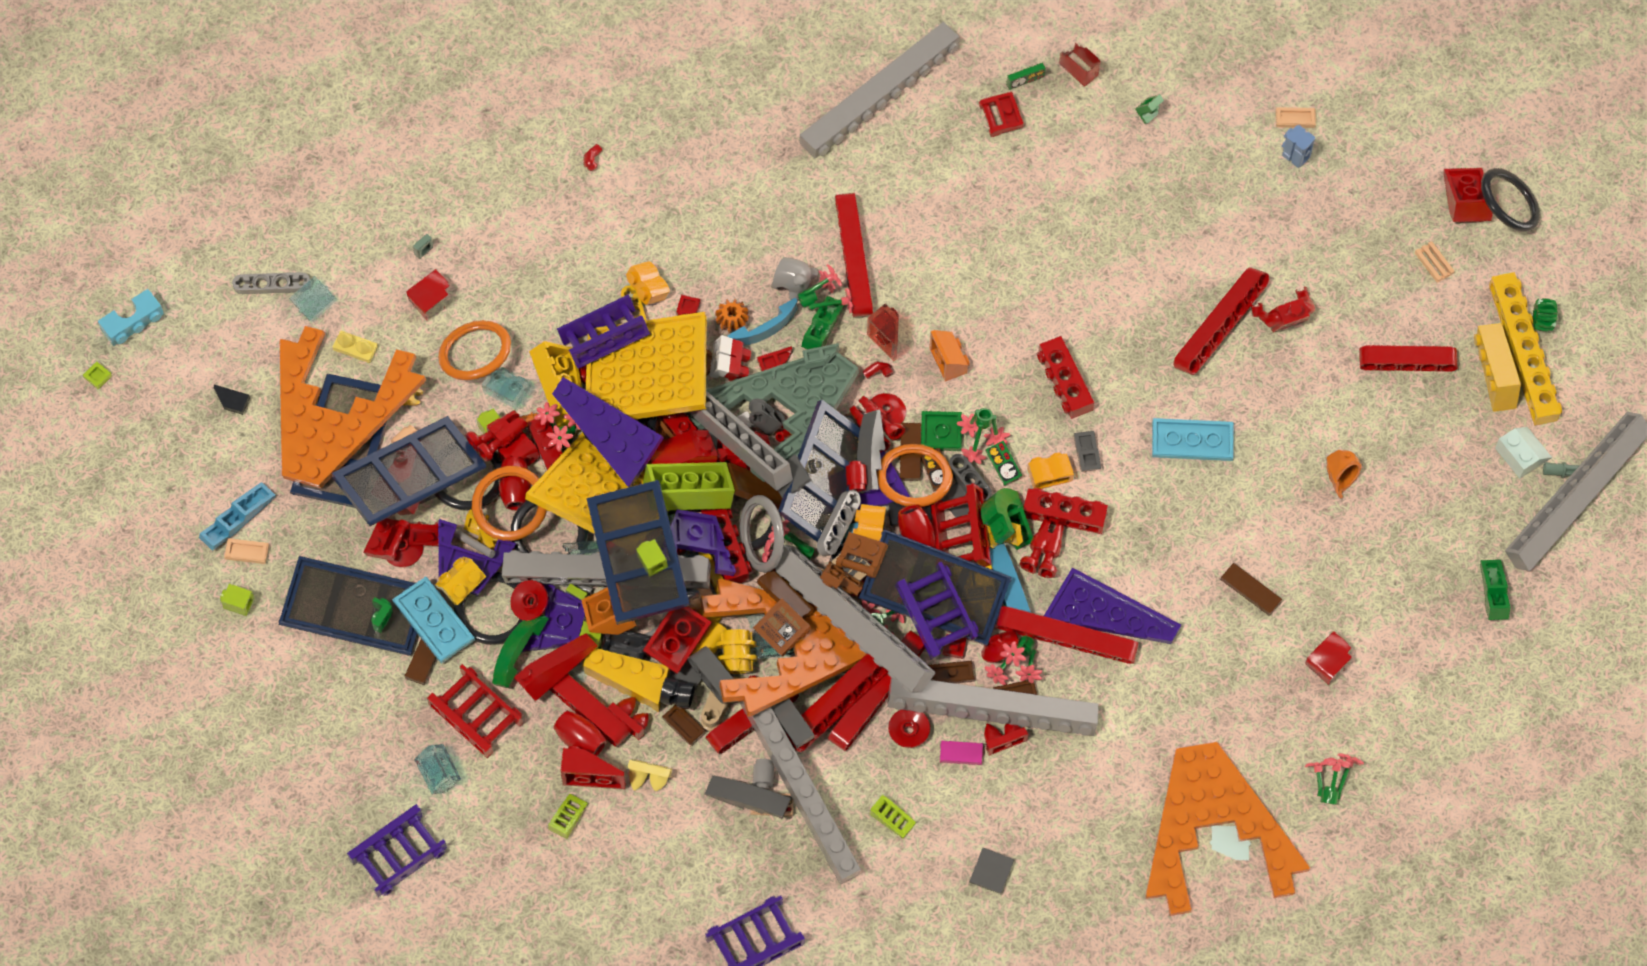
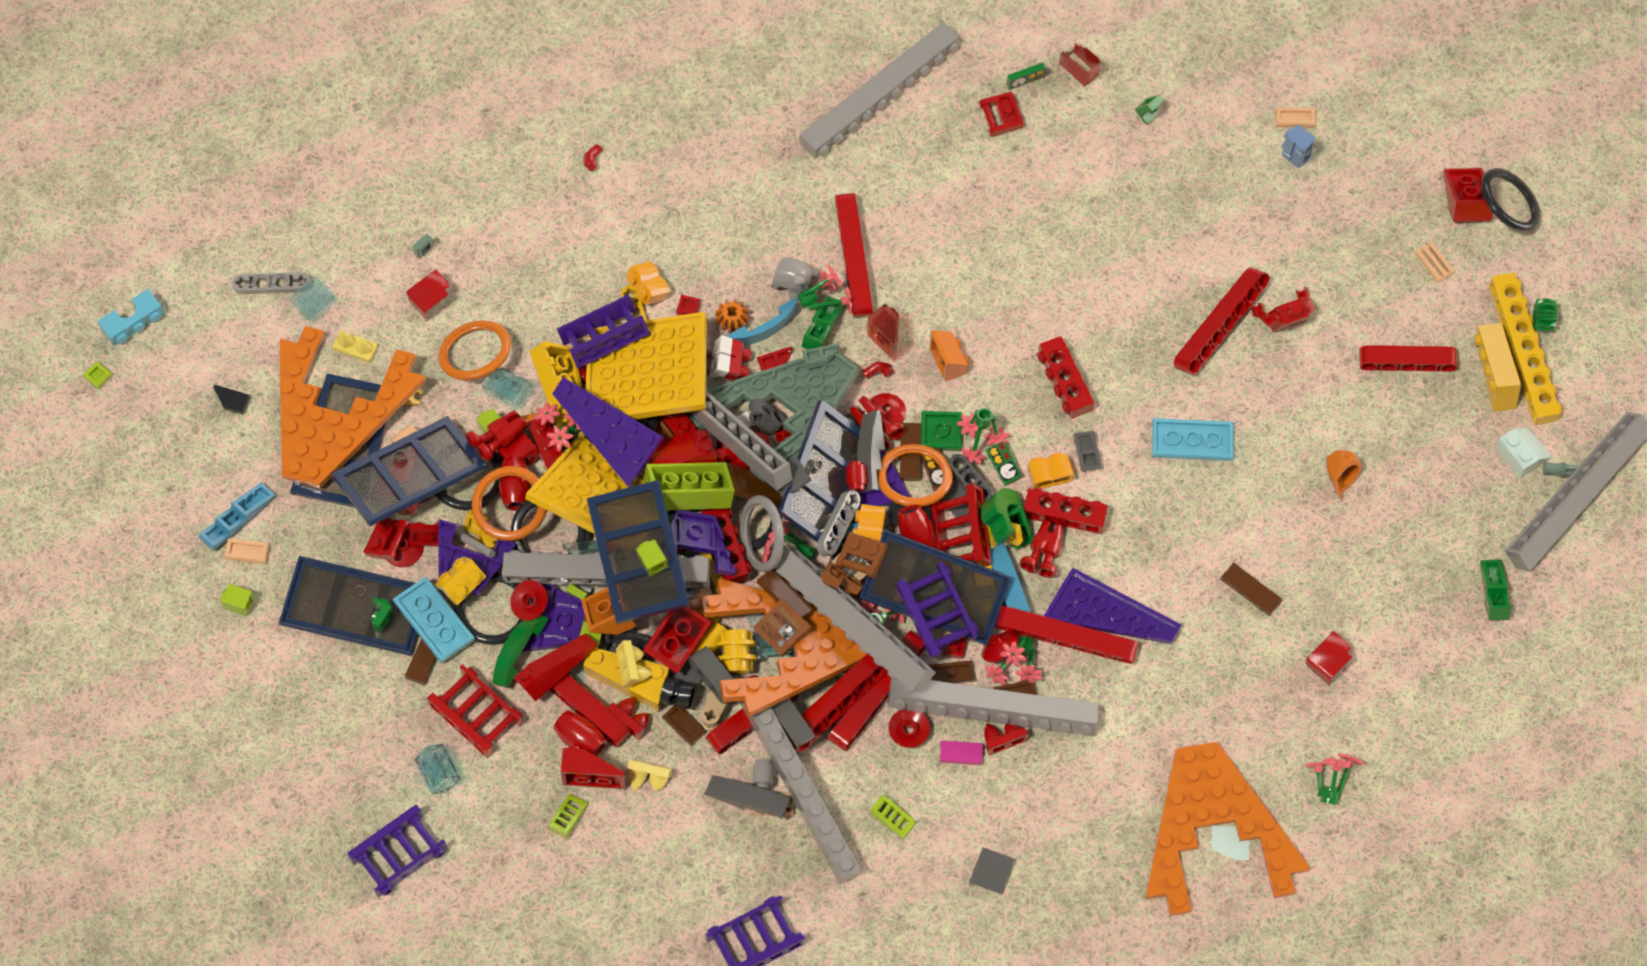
none -> light yellow tile [616,640,652,687]

